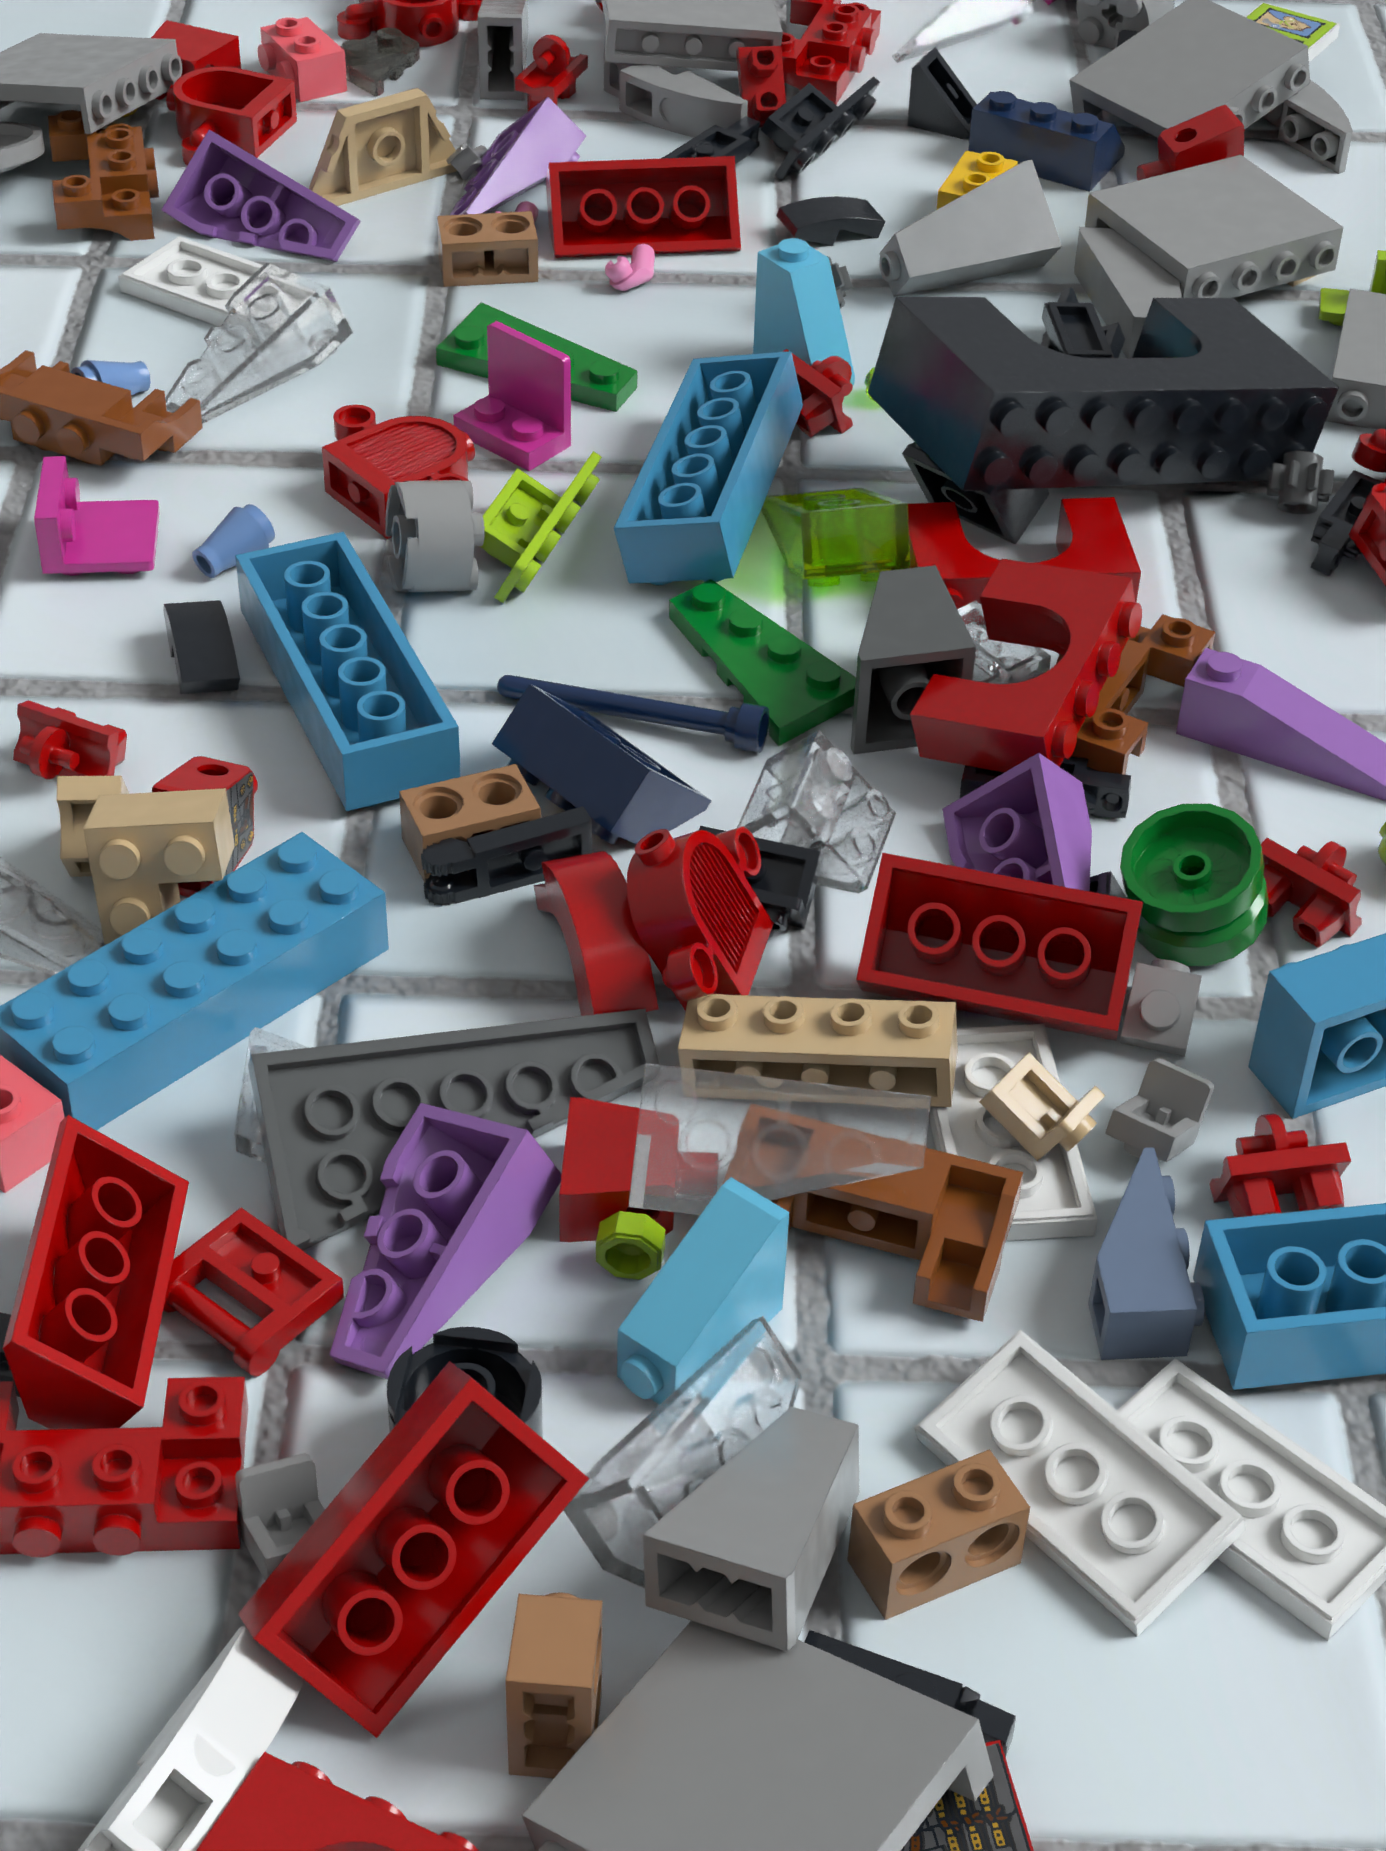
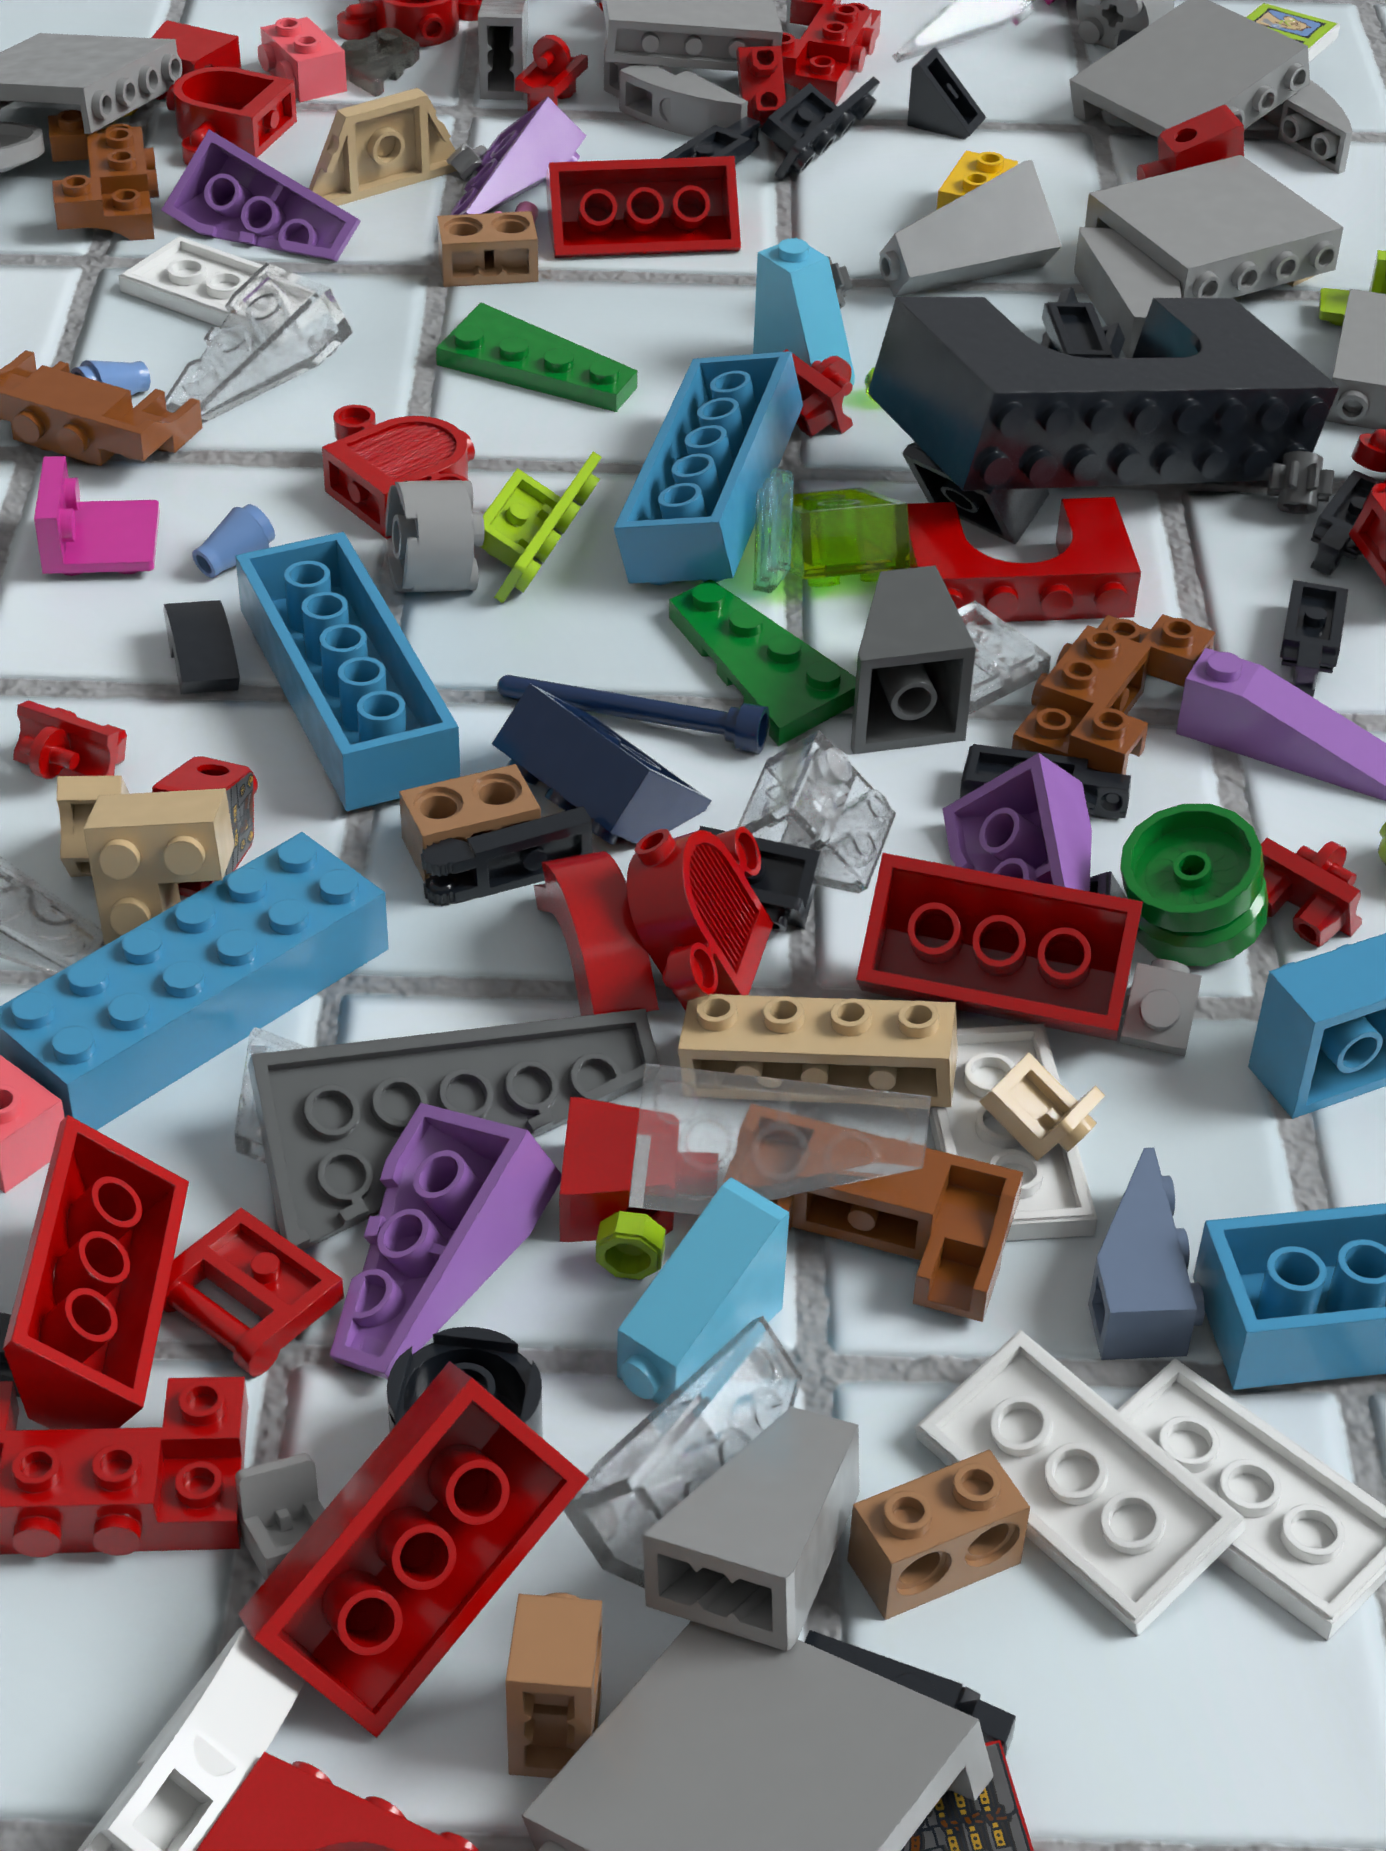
dark pink bracket [453,321,571,471] -> none
bright pink arm [605,244,655,291] -> none
black slope [776,196,886,246] -> none
red arch [910,559,1142,772] -> none
dark blue slope [968,91,1125,192] -> none
light grey bracket [1105,1058,1214,1162] -> none
red hips [1209,1113,1351,1218] -> none
none -> clear light blue tile [753,468,794,593]
none -> black hinge [1280,580,1348,697]

